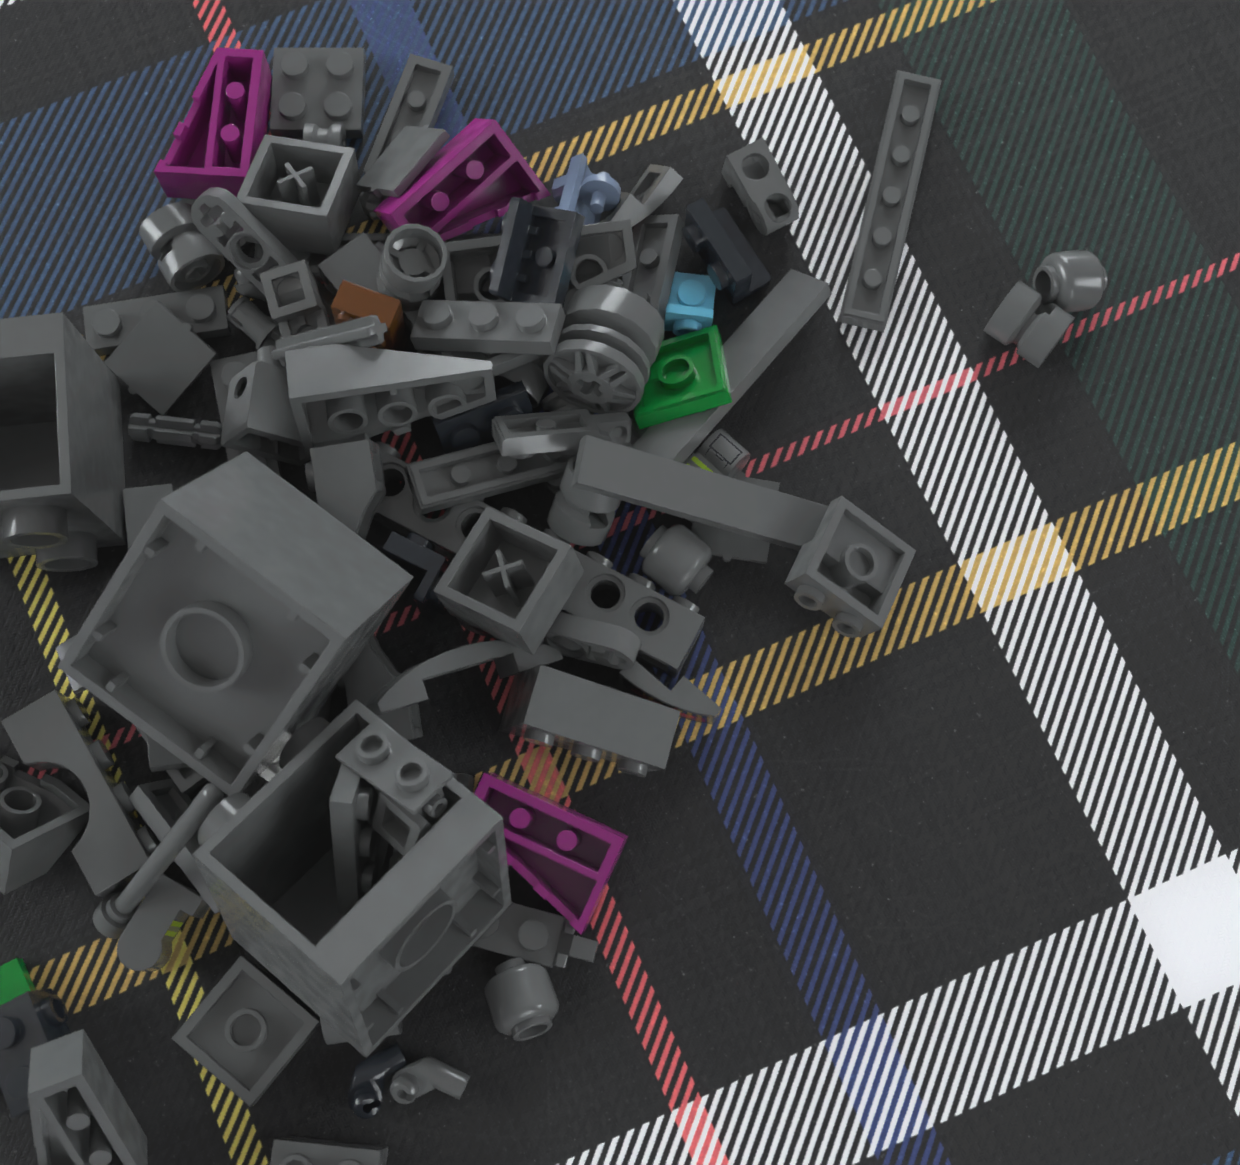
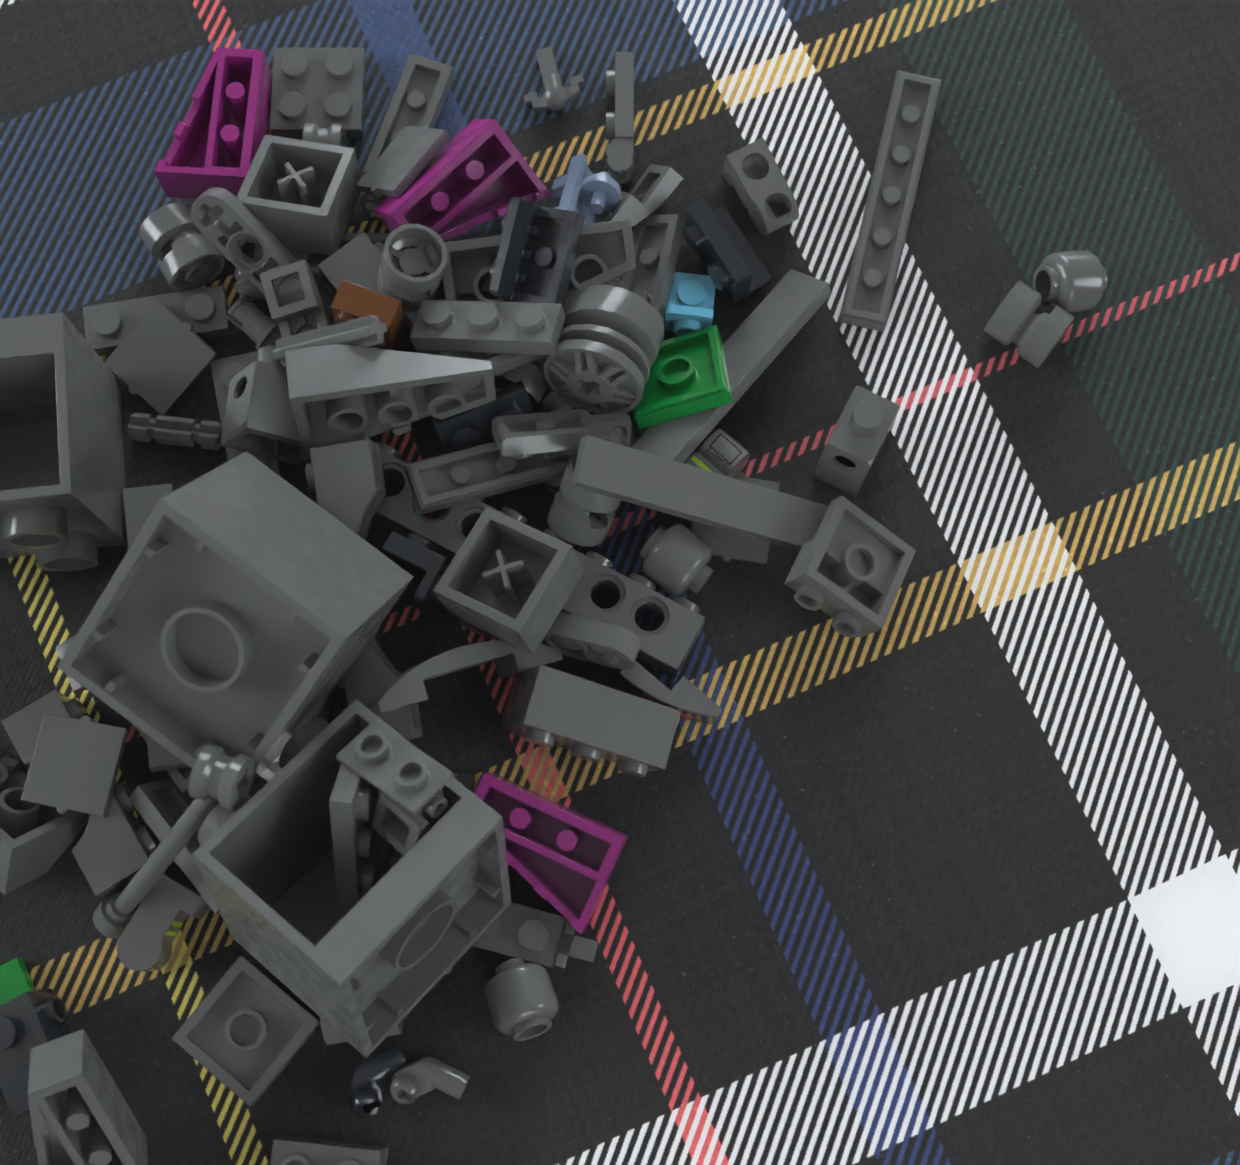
none -> dark grey piece [21,713,129,817]
none -> dark grey wheel [188,744,255,811]
none -> dark grey piece [523,46,586,112]
none -> dark grey hinge [606,52,634,189]
none -> dark grey torso [813,386,900,498]

